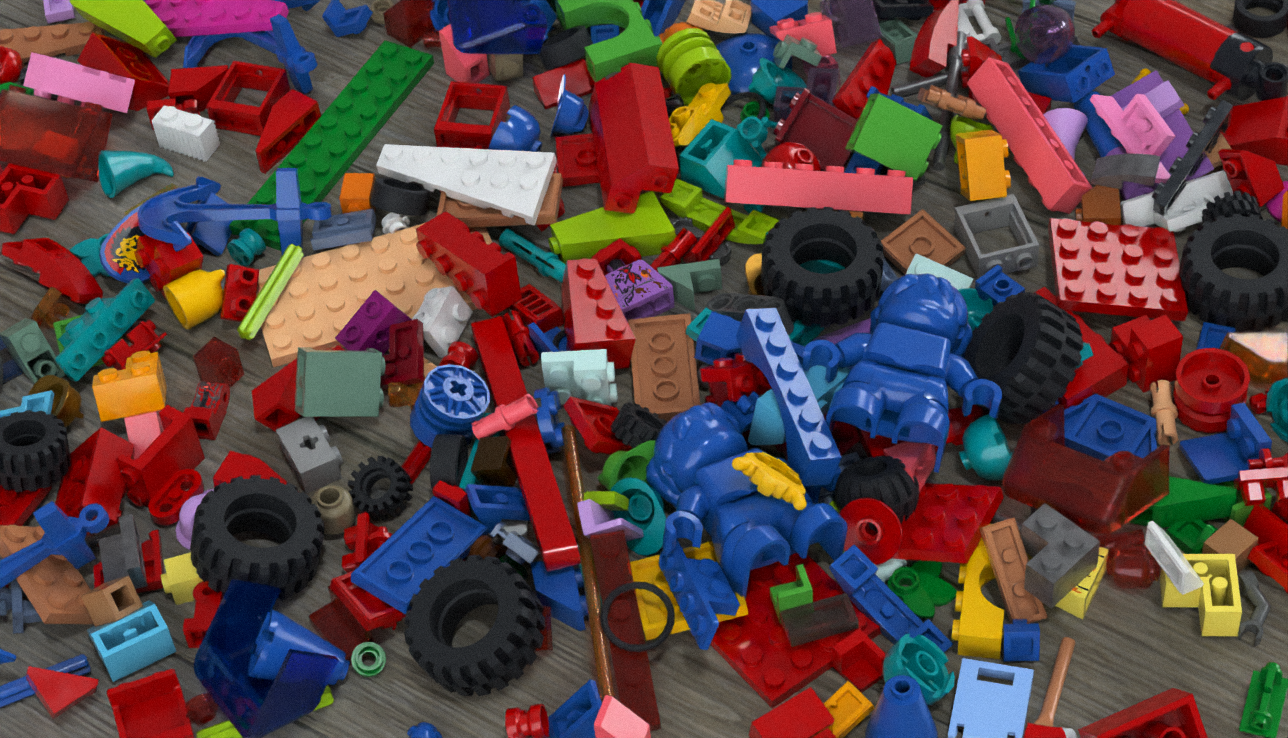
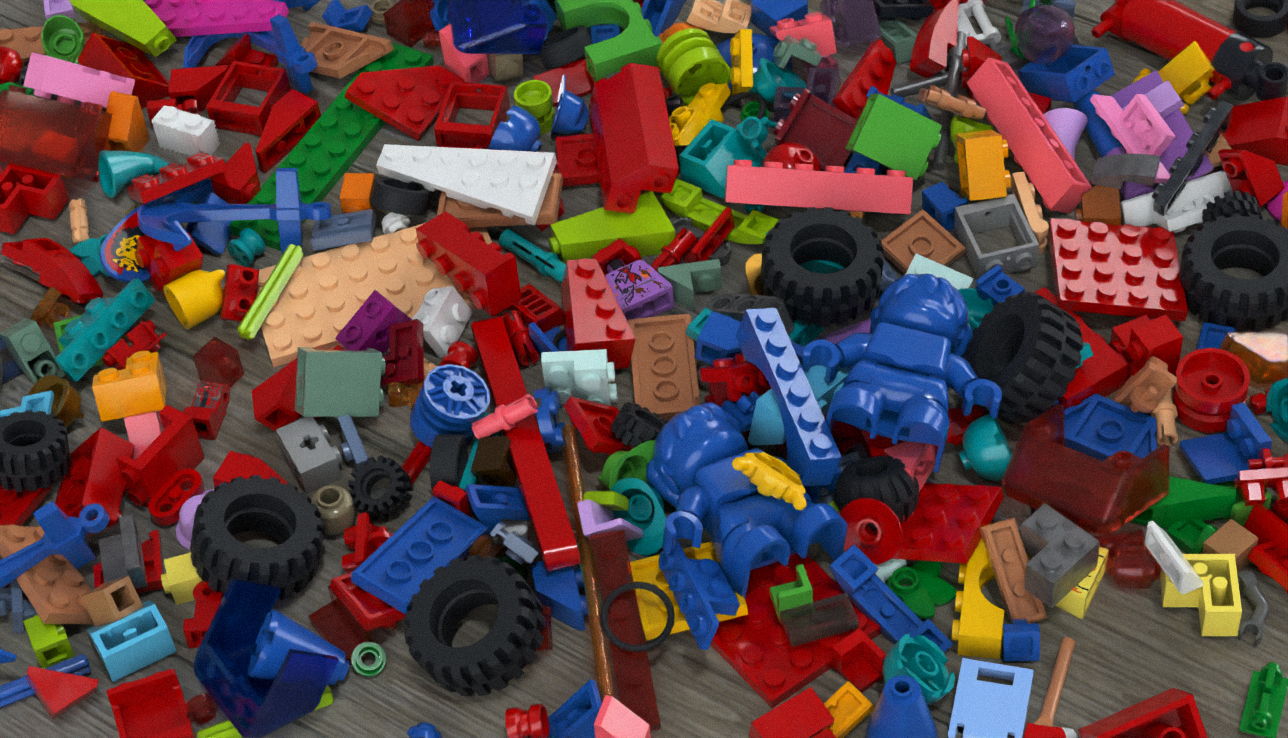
none -> lime brick [23,614,75,669]
none -> bright green hair [41,14,85,65]
none -> light nougat axle [69,198,89,246]
none -> orange slope [102,91,150,152]
none -> red plate [126,152,228,204]
none -> red slope [211,142,261,204]
none -> red slope [215,33,279,73]
none -> nougat wing [301,22,394,79]
none -> sand blue plate [338,414,369,473]
none -> red plate [345,65,464,141]
none -> lime wheel [514,80,555,135]
none -> yellow plate [730,29,753,96]
none -> blue brick [922,181,968,231]
none -> light nougat plate [1011,171,1049,254]
none -> nougat hips [1113,356,1177,413]
none -> yellow piece [1158,41,1215,105]

